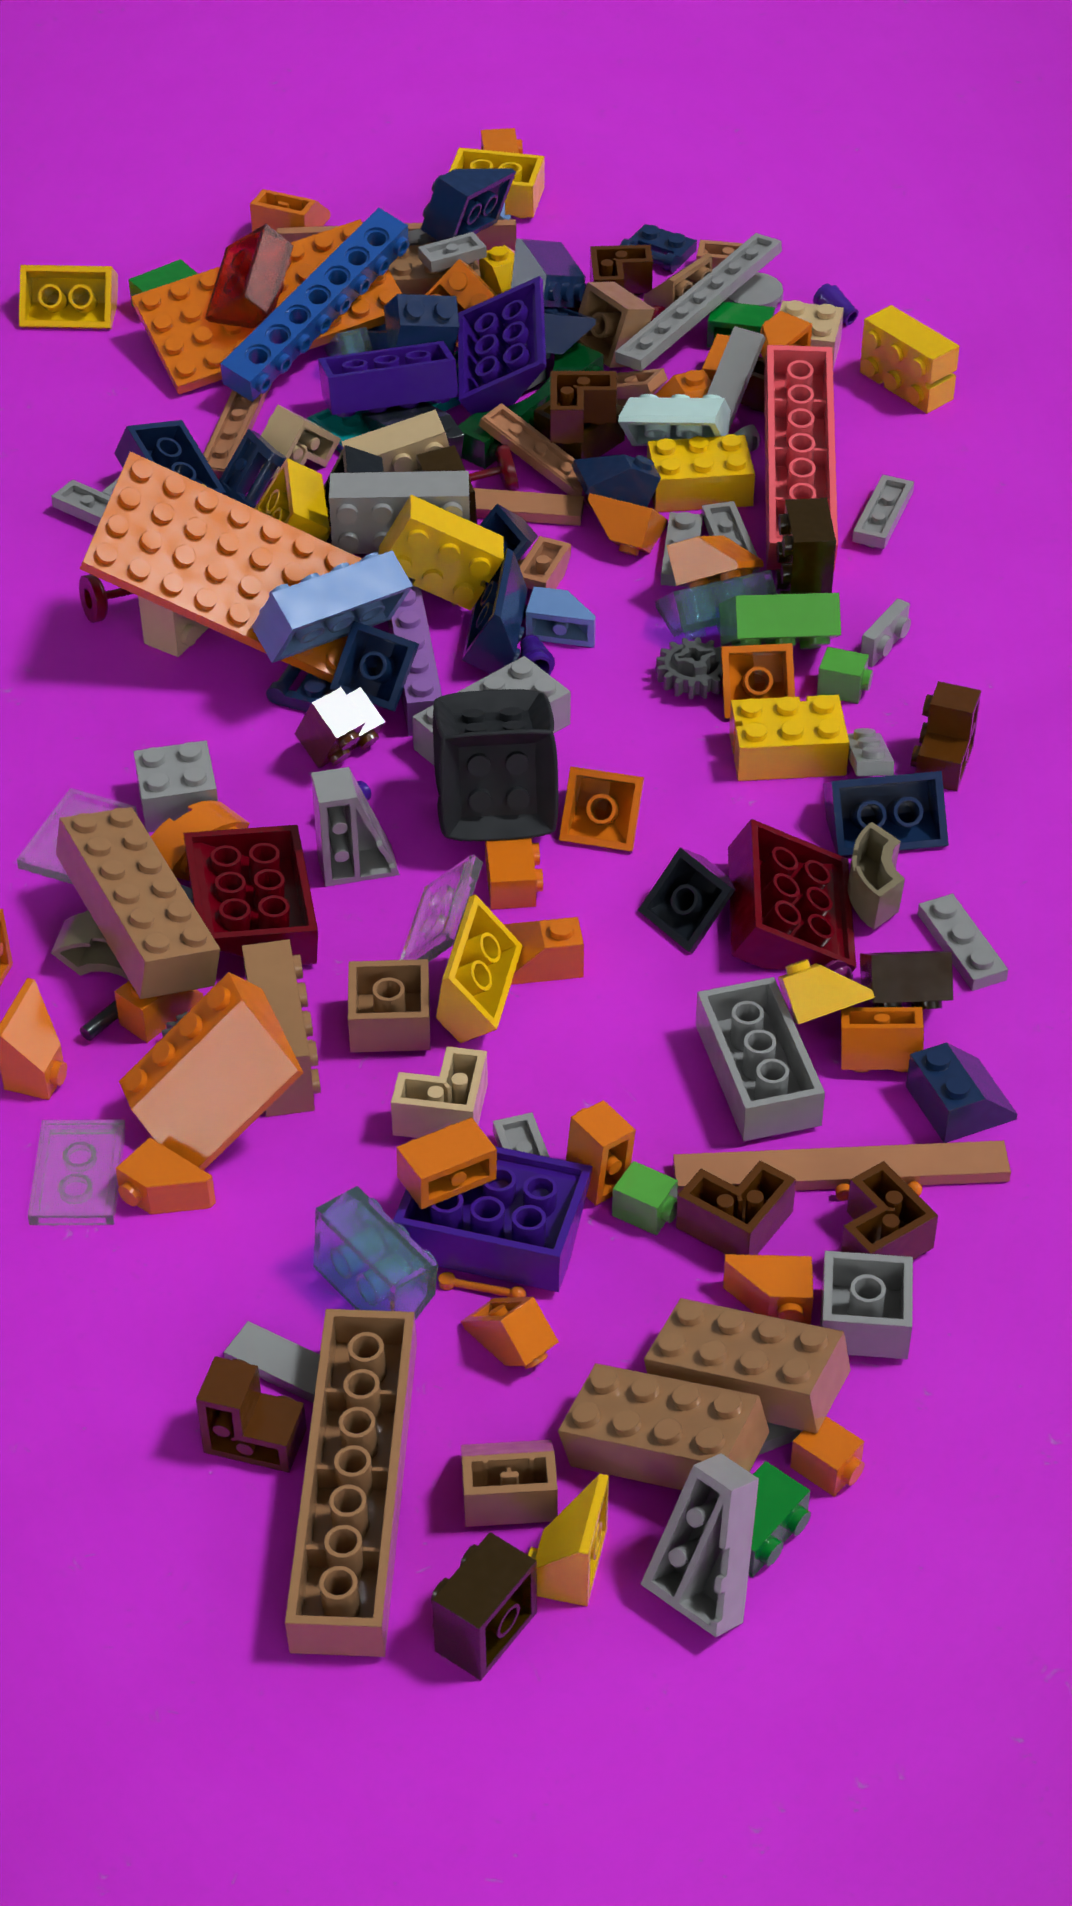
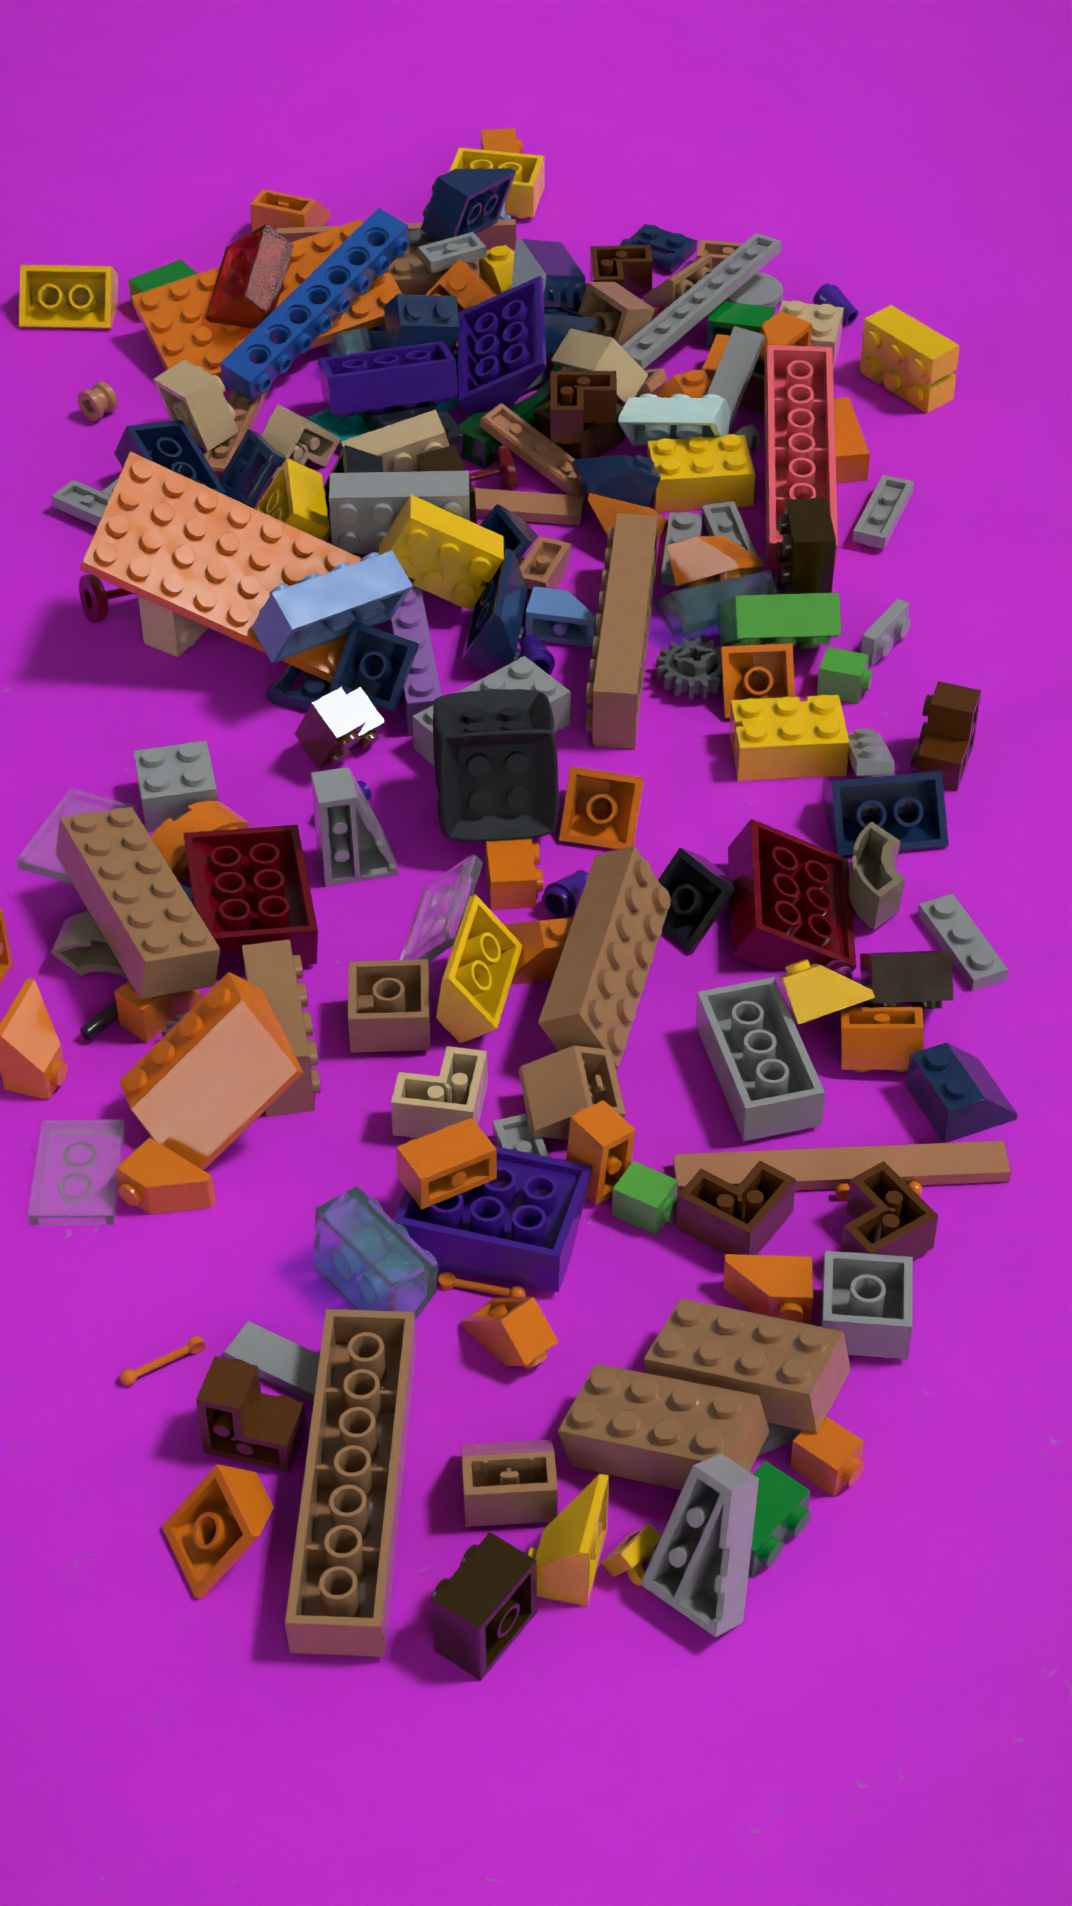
none -> nougat wheel [77,381,118,421]
none -> orange hinge [120,1336,206,1386]
none -> tan brick [153,359,239,452]
none -> orange slope [161,1464,274,1599]
none -> medium nougat slope [518,1045,626,1140]
none -> medium nougat brick [538,846,671,1069]
none -> dark purple cone [542,870,589,918]
none -> tan brick [551,328,648,406]
none -> medium nougat brick [586,513,658,749]
none -> yellow tile [601,1524,662,1586]
none -> orange brick [834,397,870,483]

